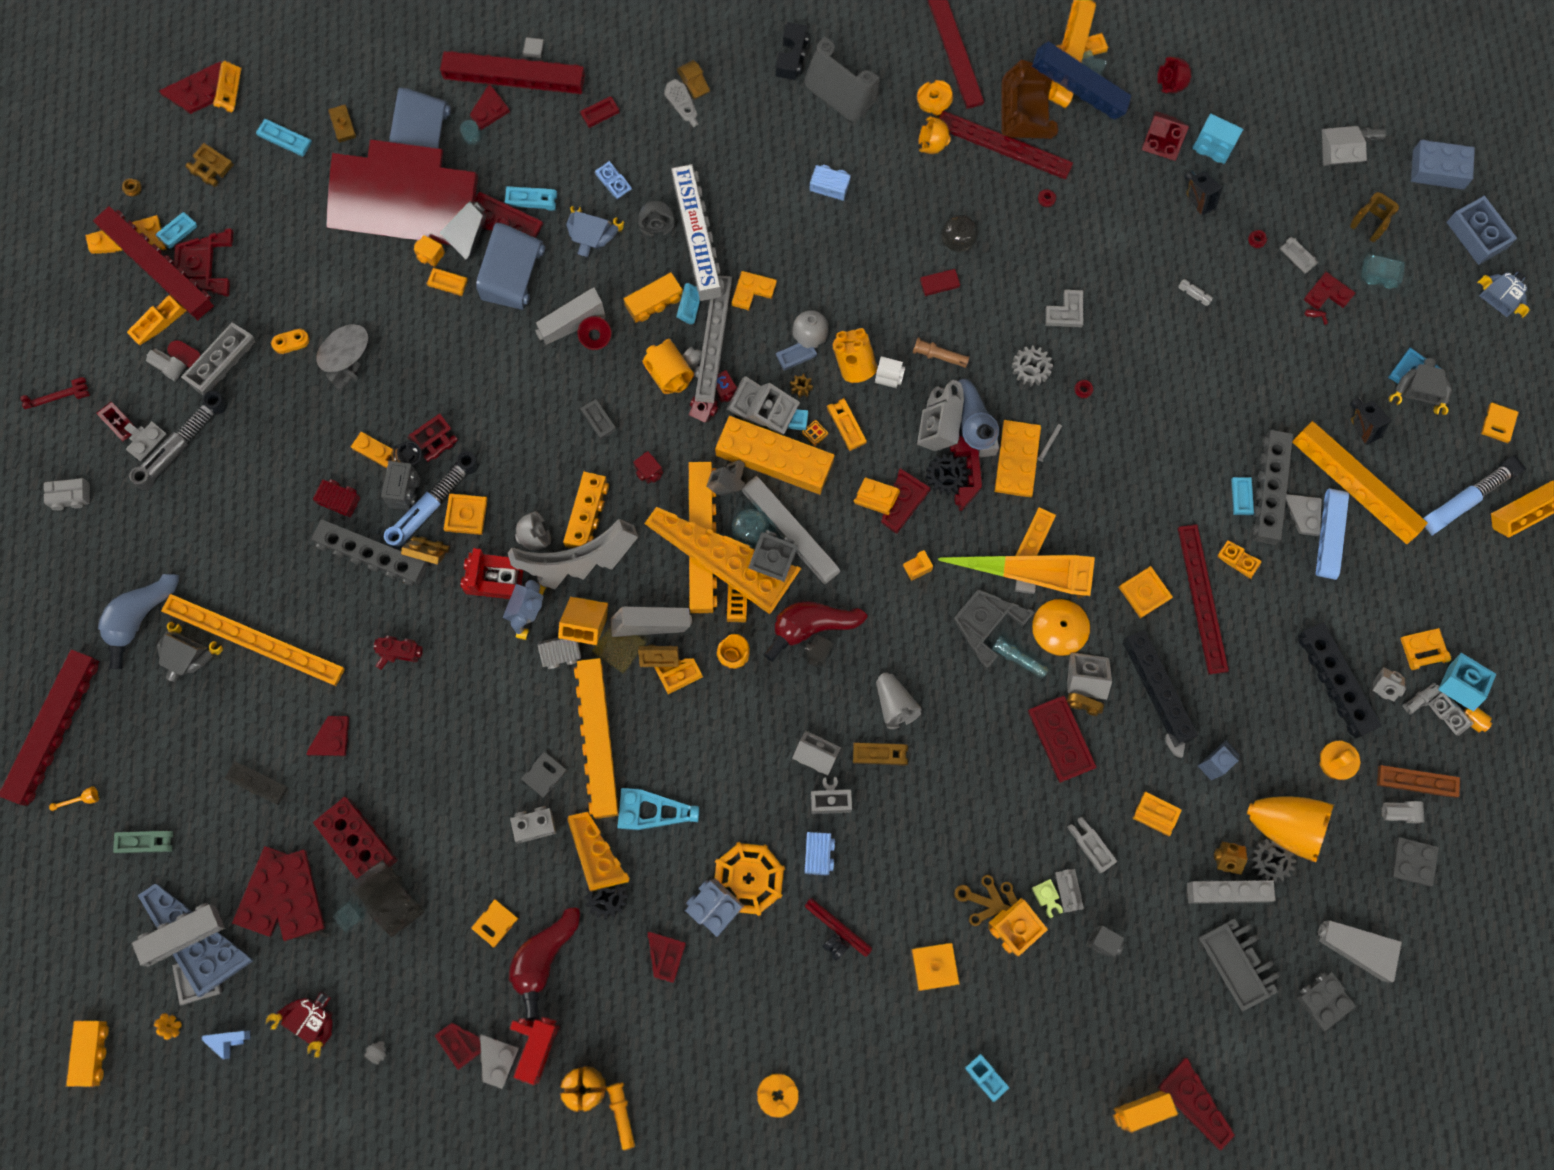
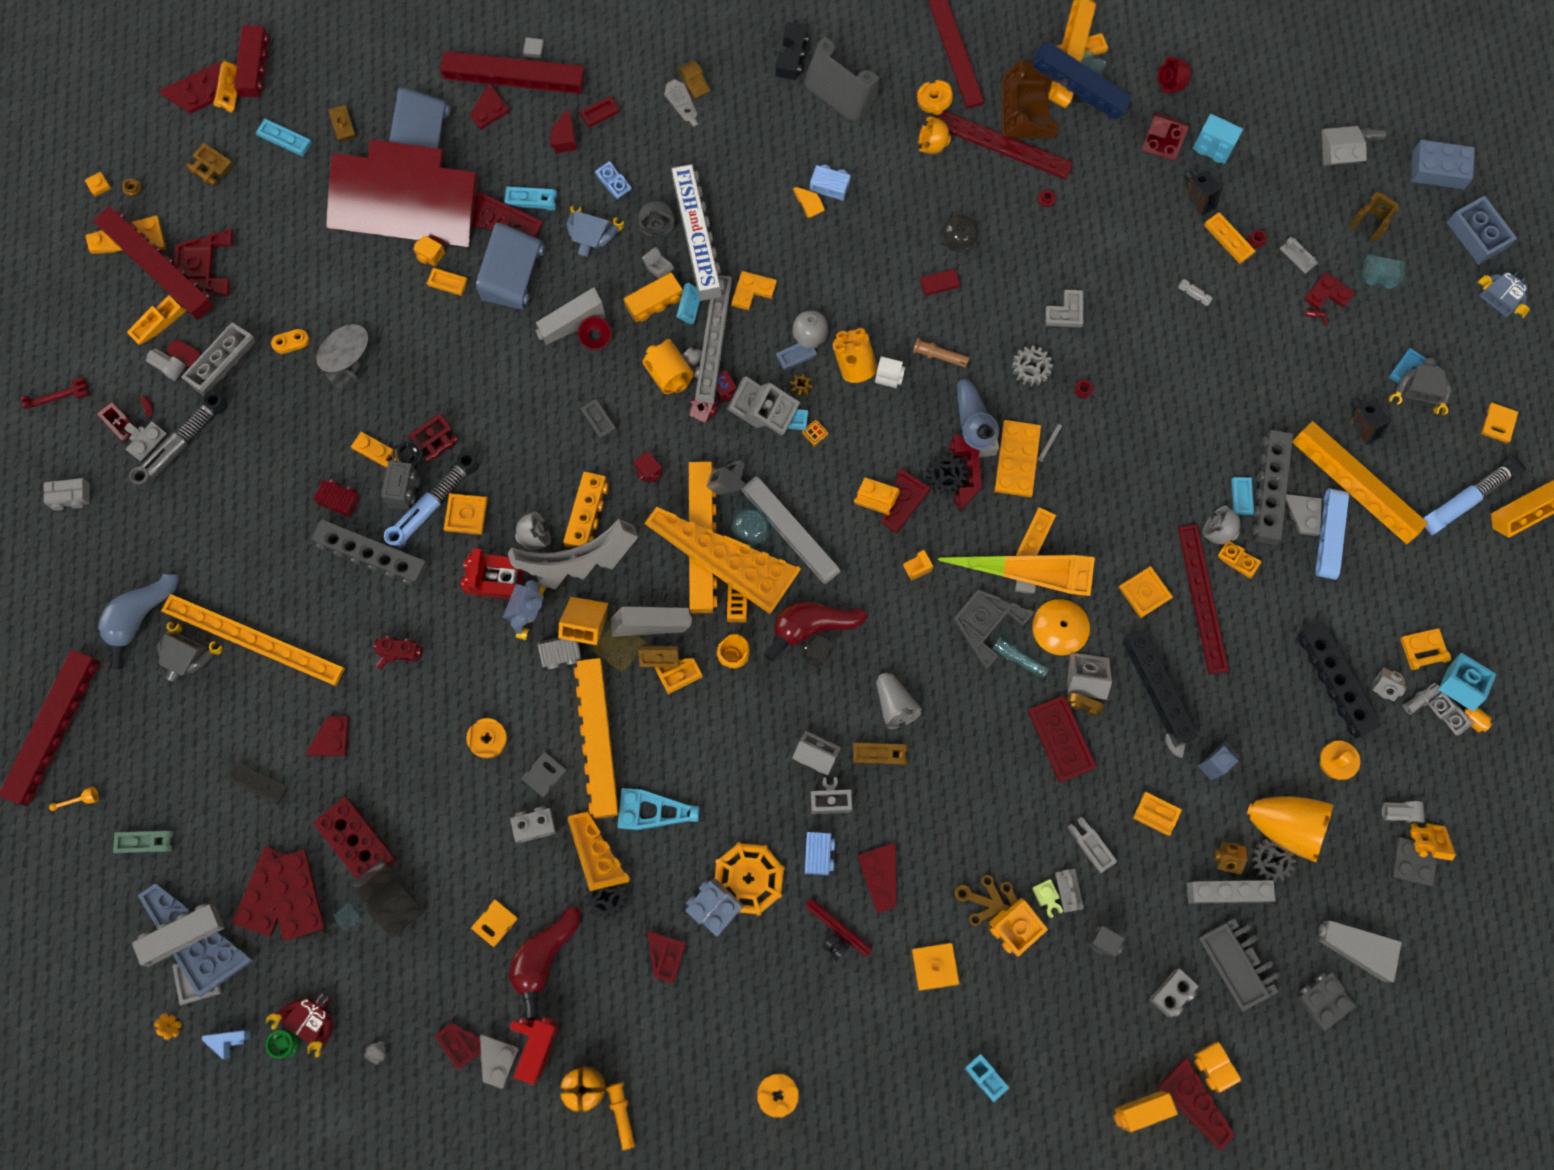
light orange brick [66,1021,109,1087] -> none
medium azure plate [156,212,197,249] -> none
pearl gold plate [401,536,450,565] -> none
slope [440,201,487,260] -> none
clear light blue wheel [460,120,481,145] -> none
light orange brick [715,416,835,495] -> none
dark grey plate [748,530,798,582] -> none
light orange plate [827,398,866,451] -> none
light grey brick [917,380,964,451] -> none
dark orange plate [1377,765,1460,798] -> none
none -> light orange plate [85,172,111,197]
none -> dark red piece [140,396,153,417]
none -> dark red brick [234,25,270,98]
none -> green wheel [265,1030,301,1058]
none -> light orange plate [466,718,507,758]
none -> dark red slope [549,110,577,154]
none -> light grey bracket [642,247,674,279]
none -> light orange slope [793,187,825,218]
none -> dark red wing [857,843,896,914]
none -> light grey brick [1149,969,1199,1017]
none -> light orange brick [1194,1042,1241,1093]
none -> light grey cylinder [1202,506,1240,544]
none -> light orange plate [1204,212,1255,264]
none -> light orange plate [1410,823,1456,861]

